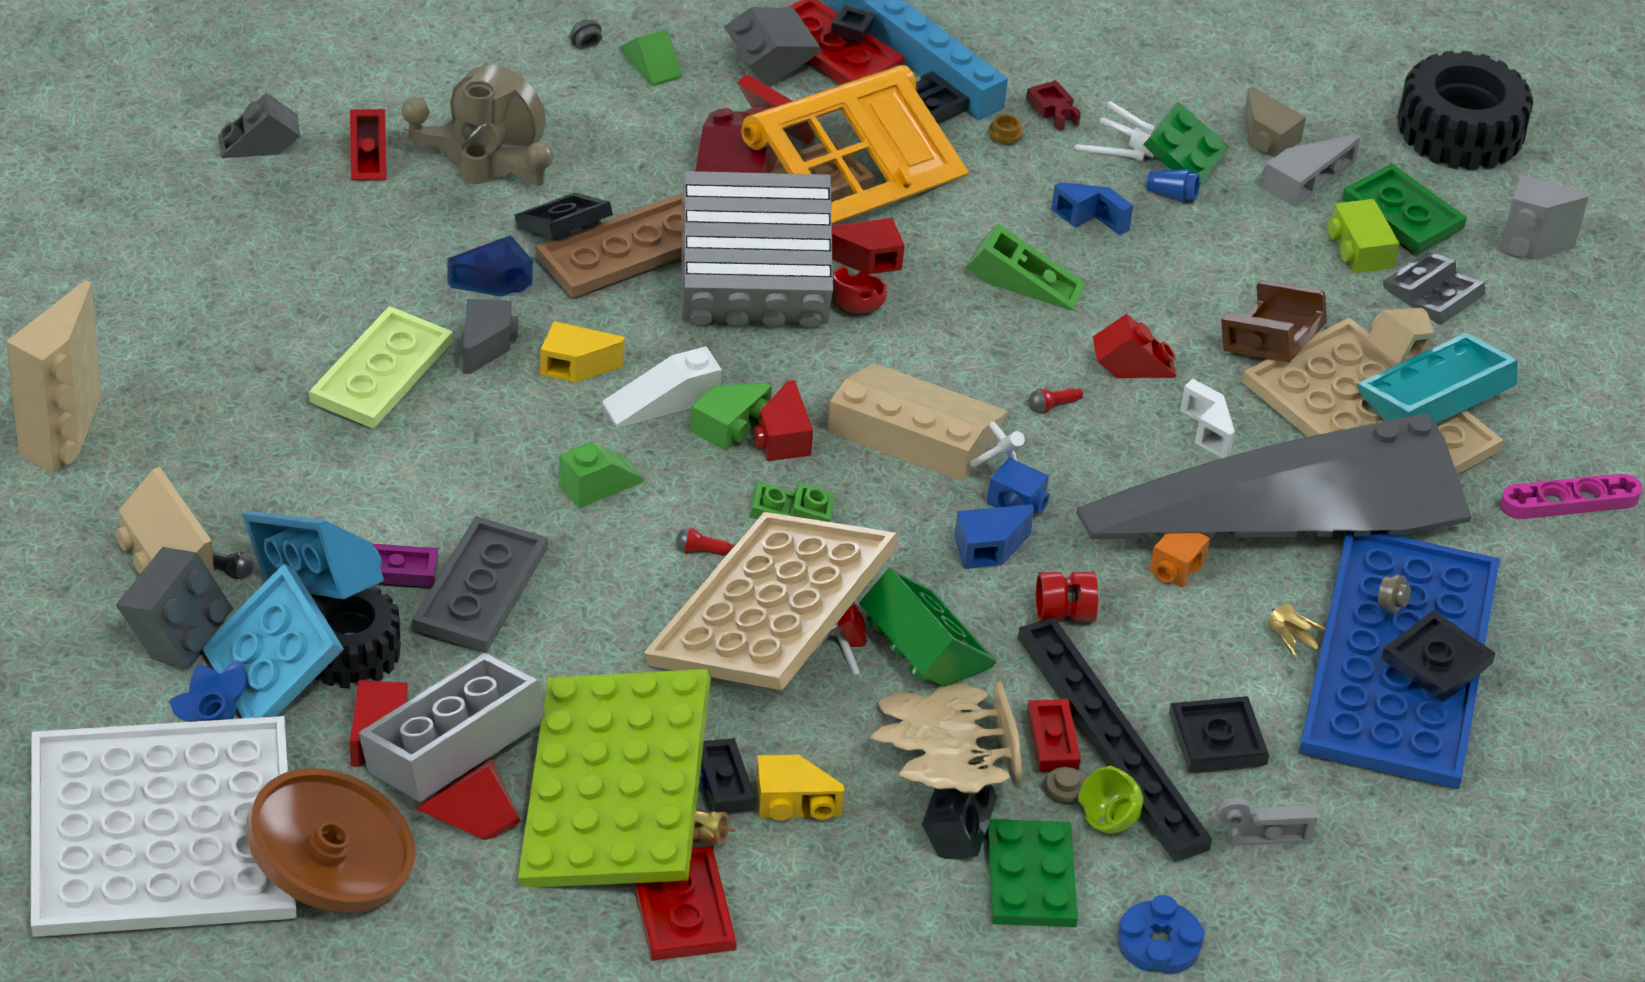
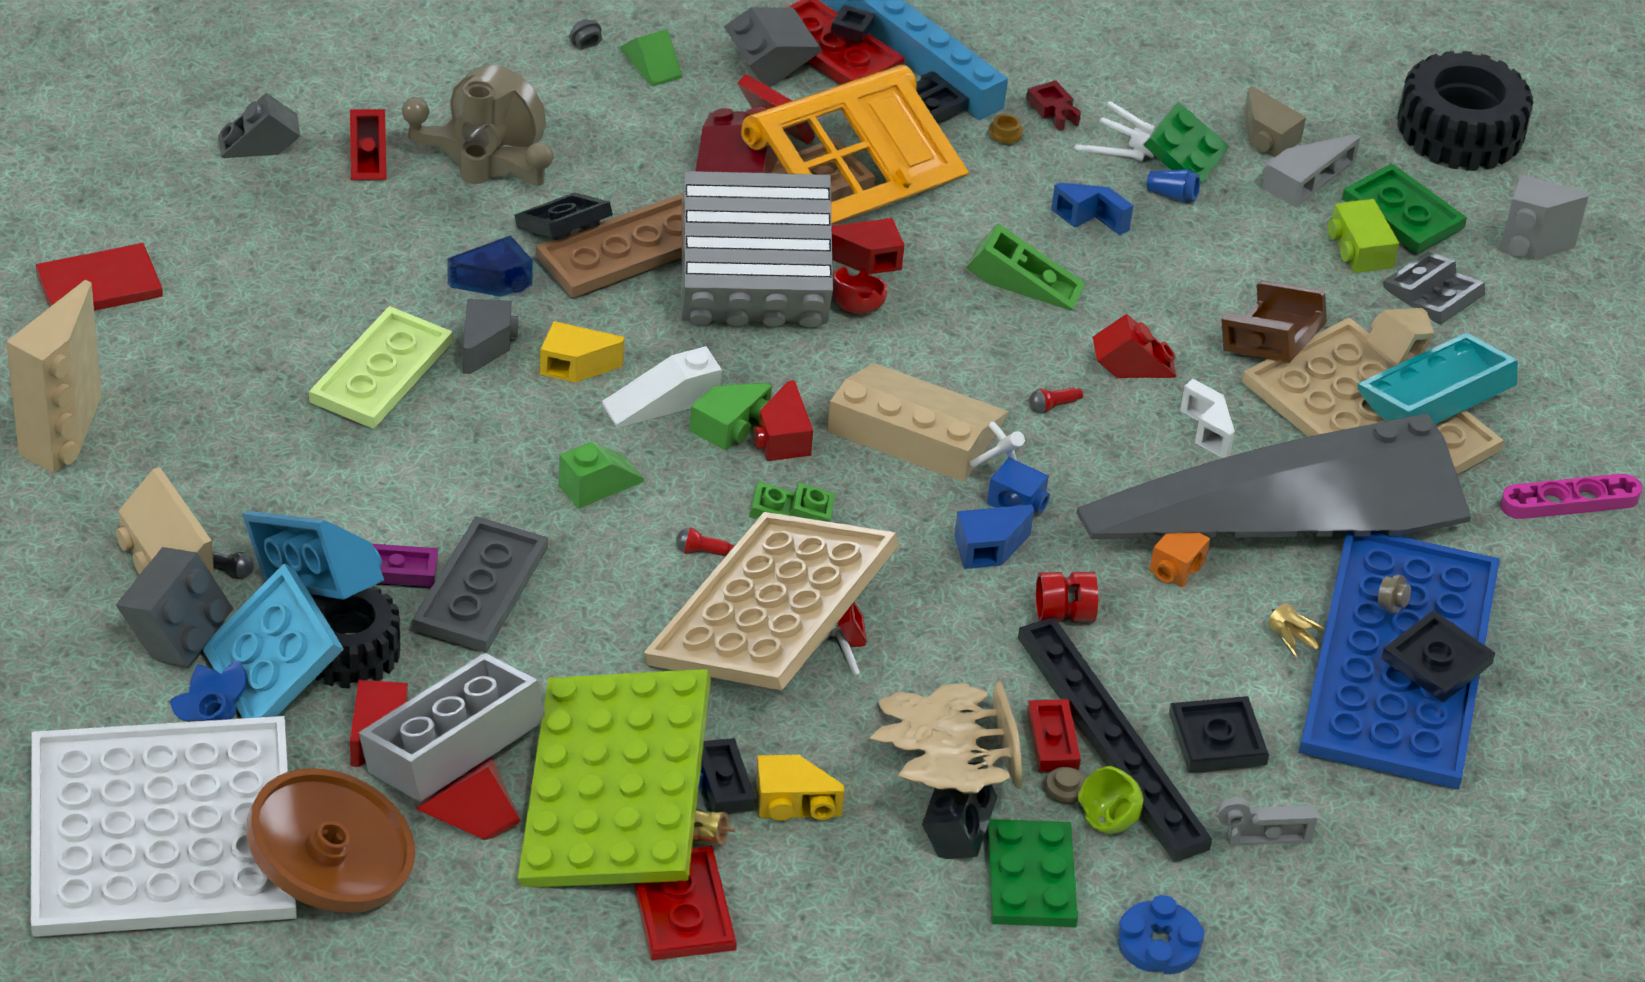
green slope [859,568,997,687] -> none
none -> red tile [35,243,163,311]

